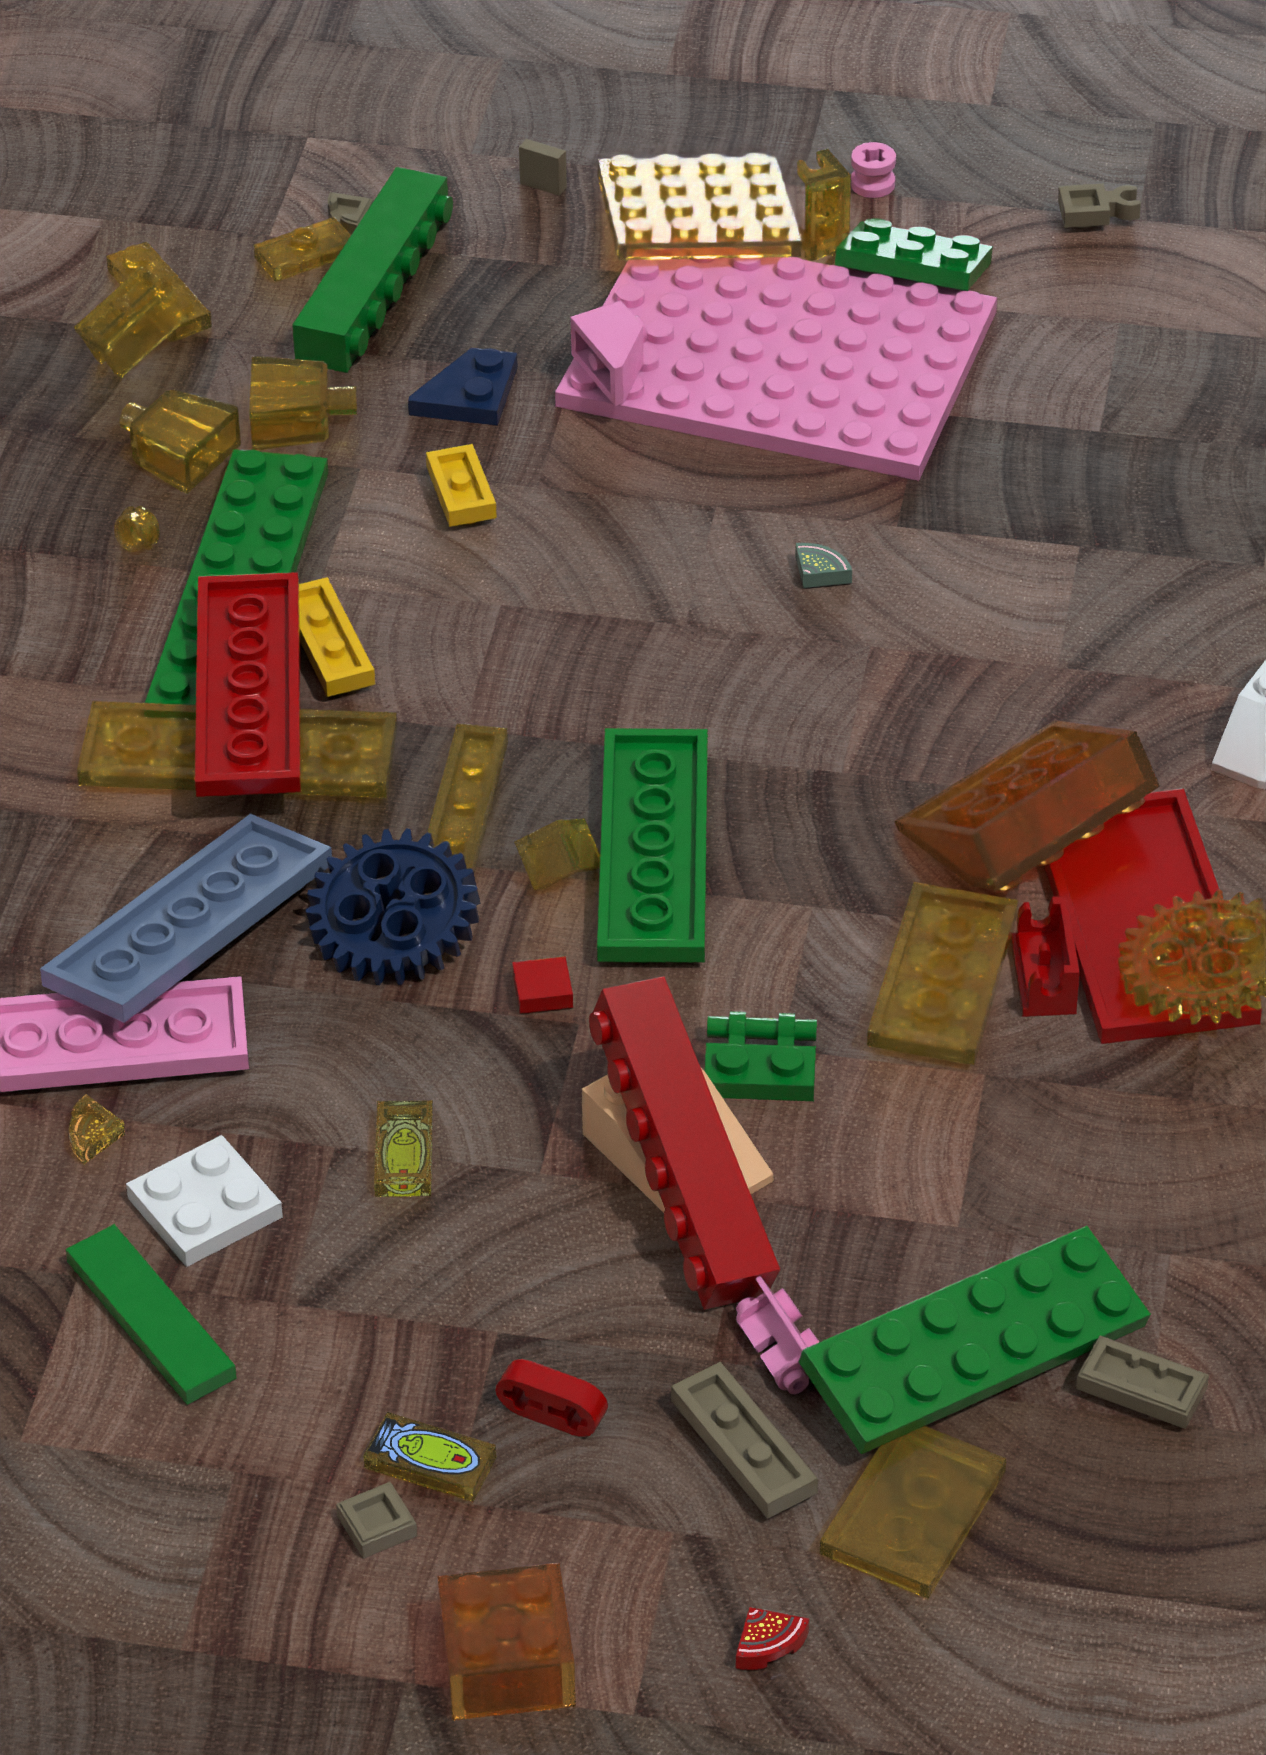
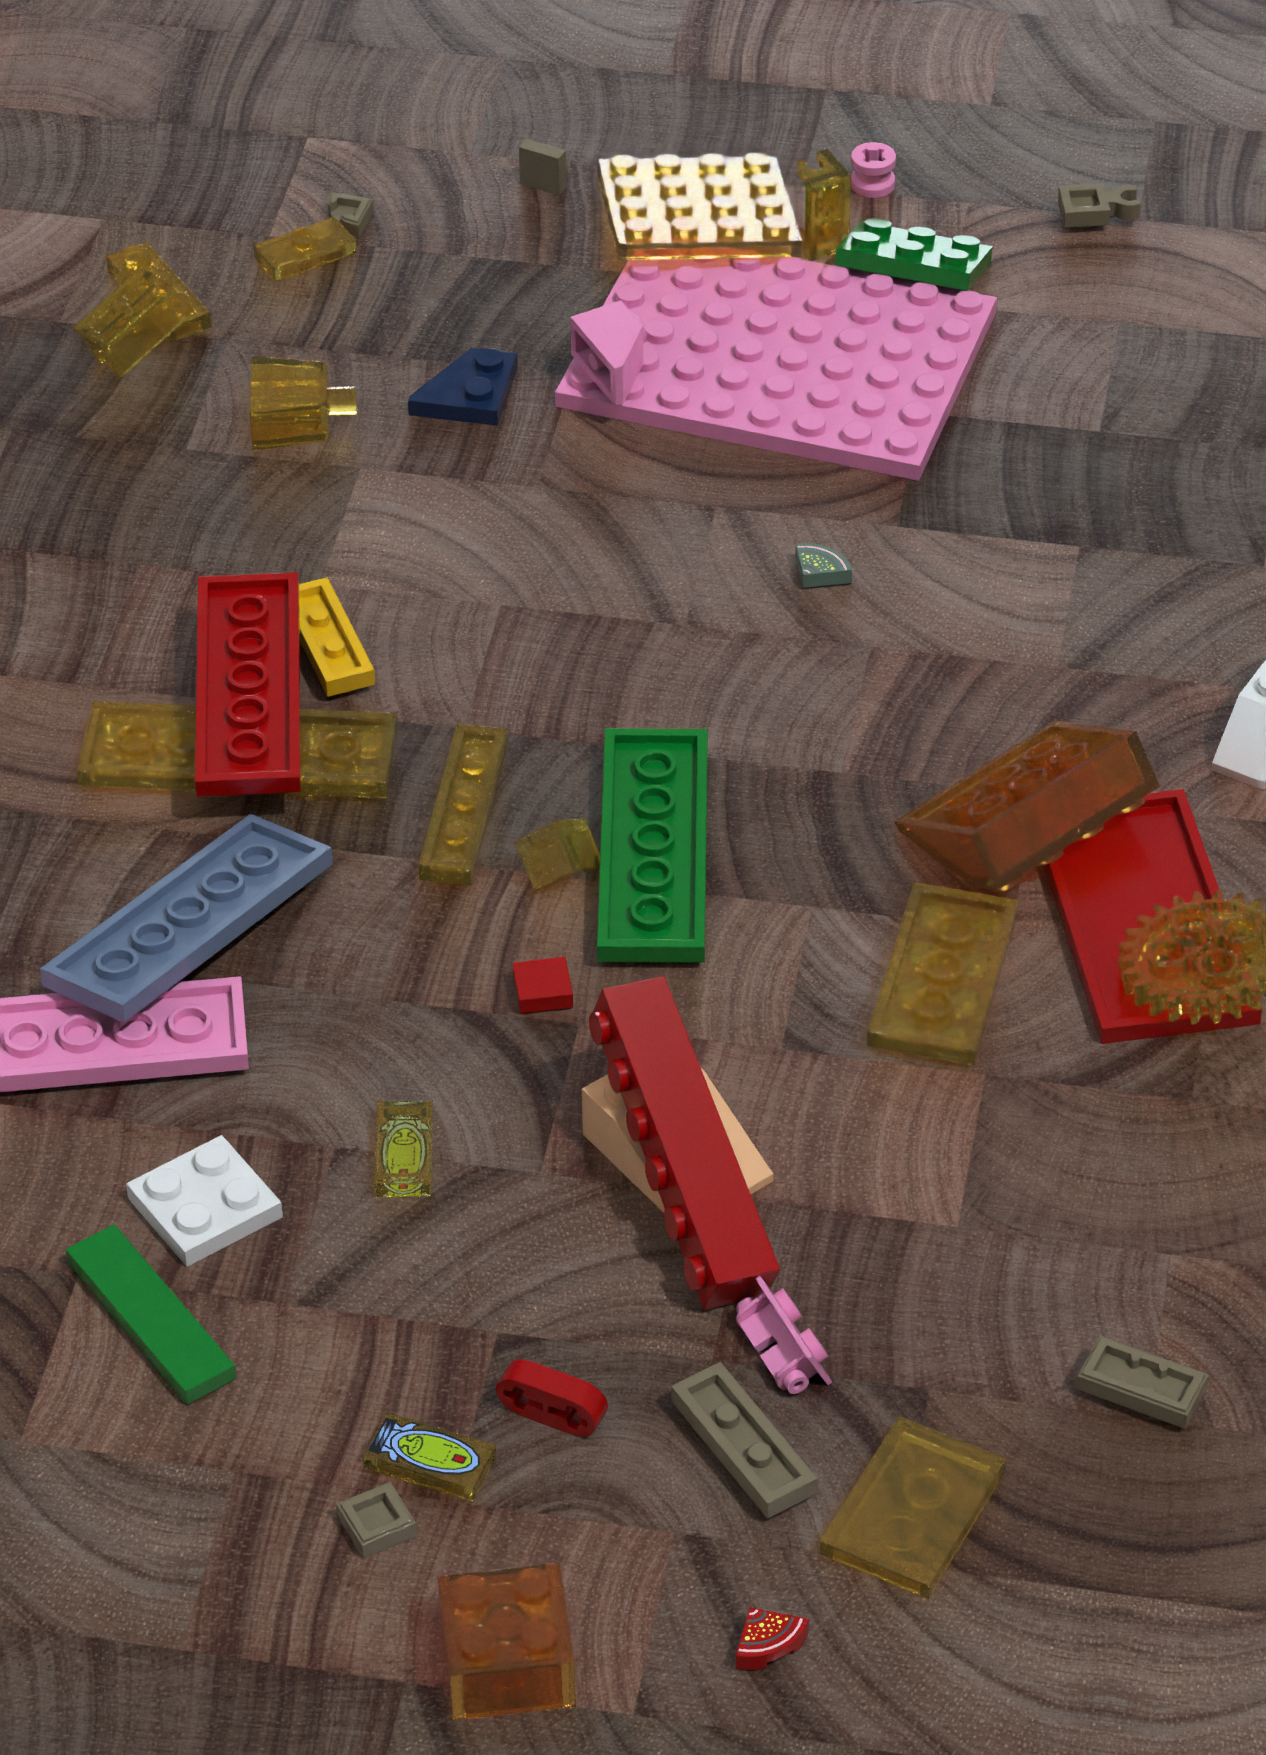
clear yellow tile [69,1094,125,1164] -> none
clear yellow plate [114,506,160,552] -> none
clear yellow torso [119,390,241,494] -> none
green plate [144,449,328,724] -> none
green brick [292,167,453,373] -> none
dark blue gear [306,828,480,985] -> none
yellow plate [426,444,497,527] -> none
green plate [704,1011,817,1101] -> none
green plate [798,1226,1151,1454] -> none
red hinge [1011,896,1080,1017] -> none

